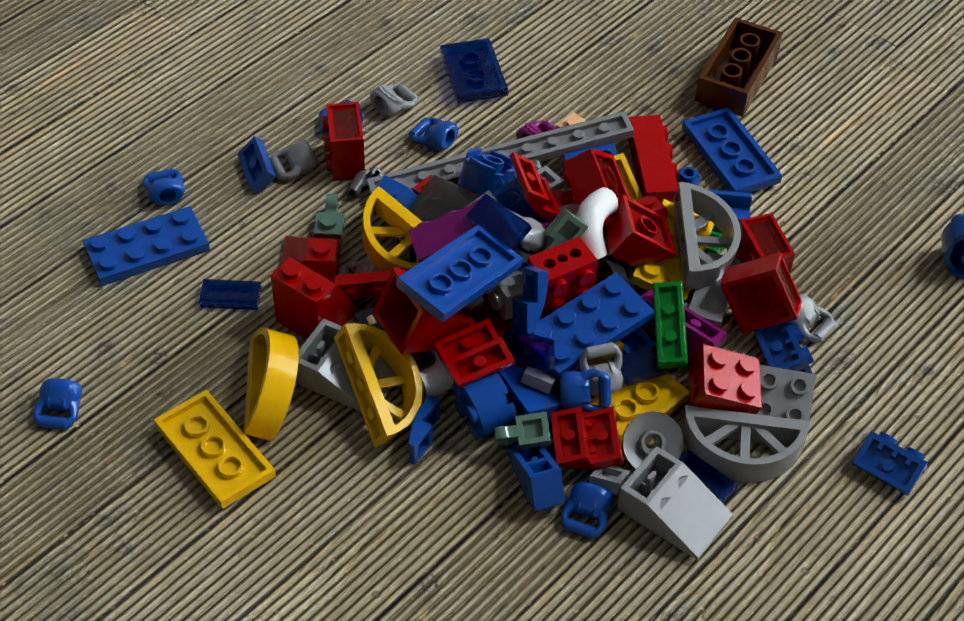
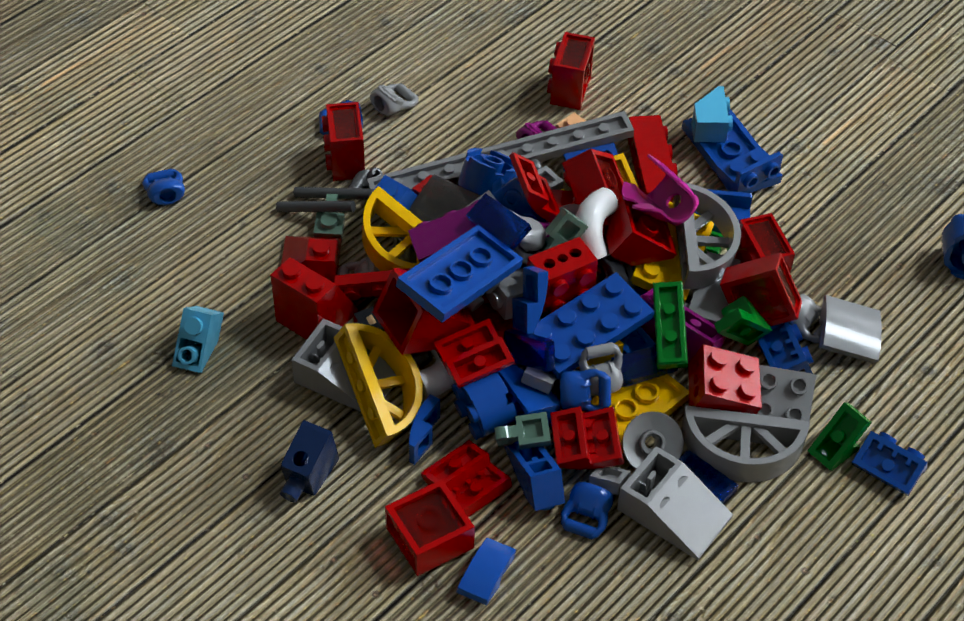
blue piece [33,378,82,430] -> none
blue plate [82,206,210,286] -> none
yellow plate [153,389,276,509] -> none
clear blue tile [199,279,262,310] -> none
blue plate [238,136,276,194] -> none
yellow window [244,327,299,441] -> none
light grey piece [270,139,318,181] -> none
blue piece [409,117,458,152] -> none
clear blue plate [440,38,508,103] -> none
blue plate [676,167,701,186] -> none
reddish brown brick [695,17,783,117] -> none
none -> medium azure slope [172,306,224,373]
none -> dark grey bar [276,201,356,212]
none -> dark blue torso [280,420,339,503]
none -> dark grey bar [293,187,374,200]
none -> piece [385,479,475,576]
none -> red slope [421,440,512,517]
none -> blue slope [456,537,516,606]
none -> red piece [547,32,595,110]
none -> dark pink piece [621,154,699,226]
none -> medium azure slope [691,86,733,142]
none -> green slope [714,296,772,346]
none -> blue bracket [716,146,783,192]
none -> green slope [807,402,872,471]
none -> light grey slope [819,295,882,363]

